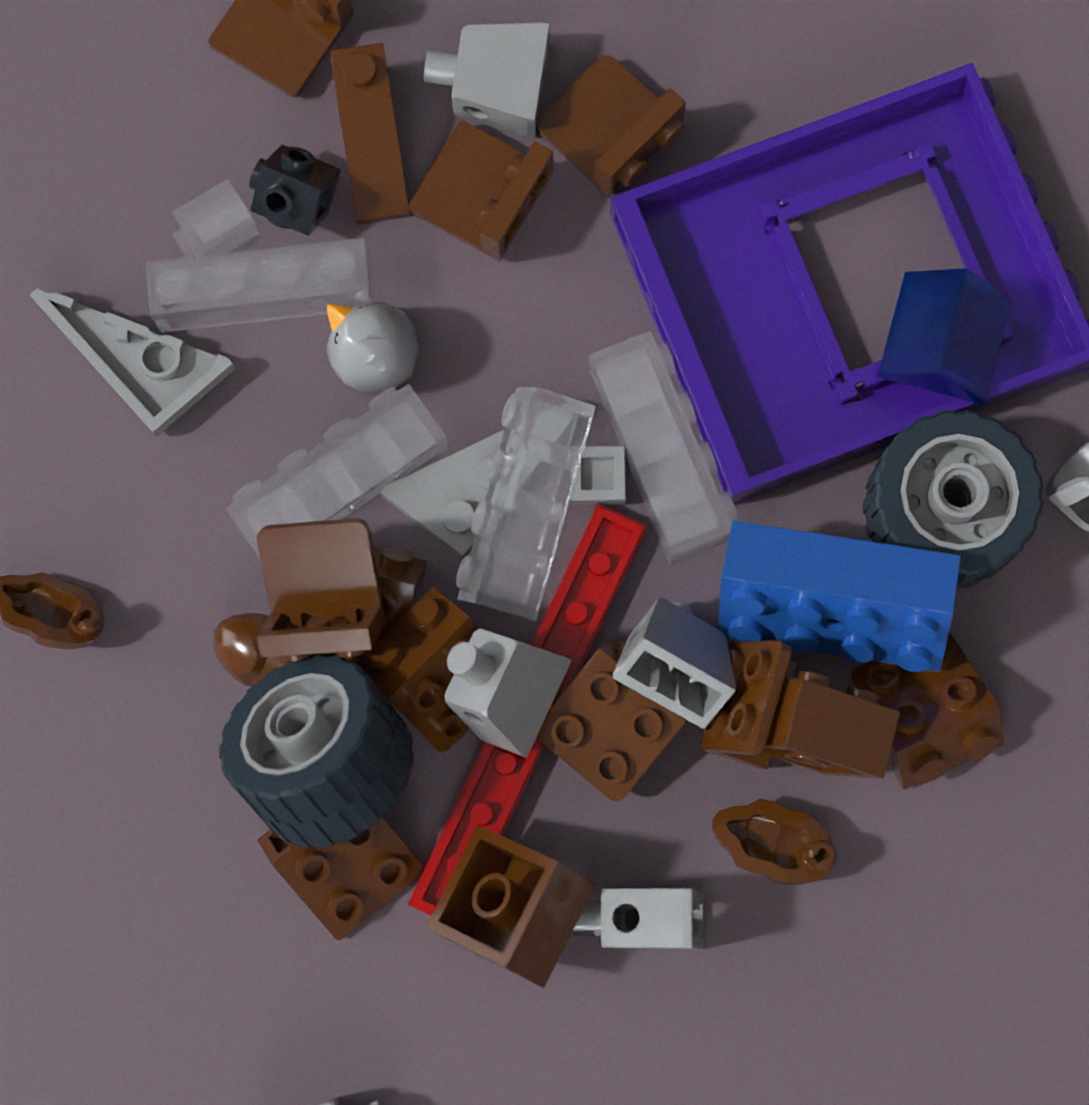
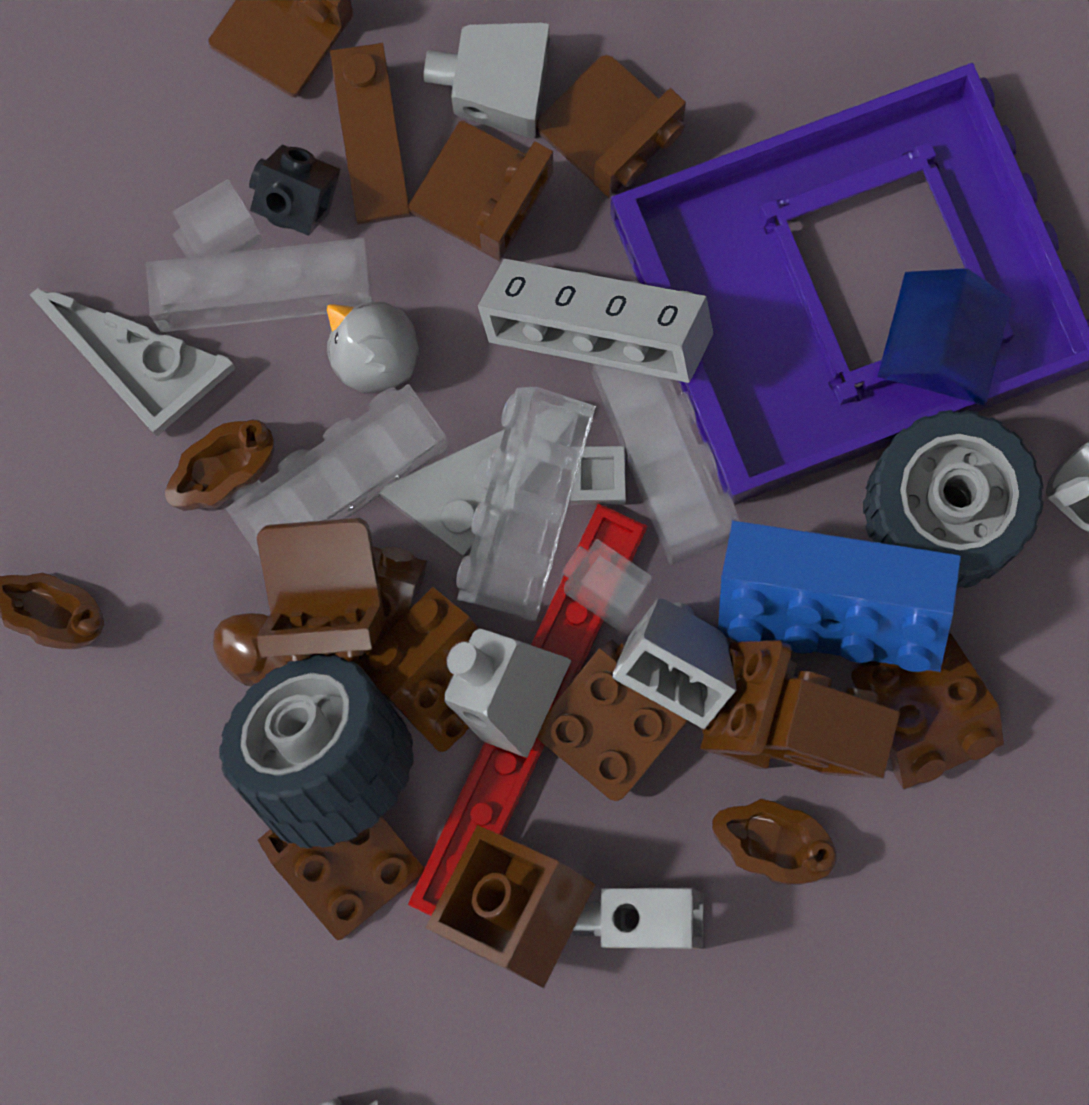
none -> reddish brown arm [165,419,274,511]
none -> light grey brick [478,259,714,383]
none -> clear brick [562,539,652,630]

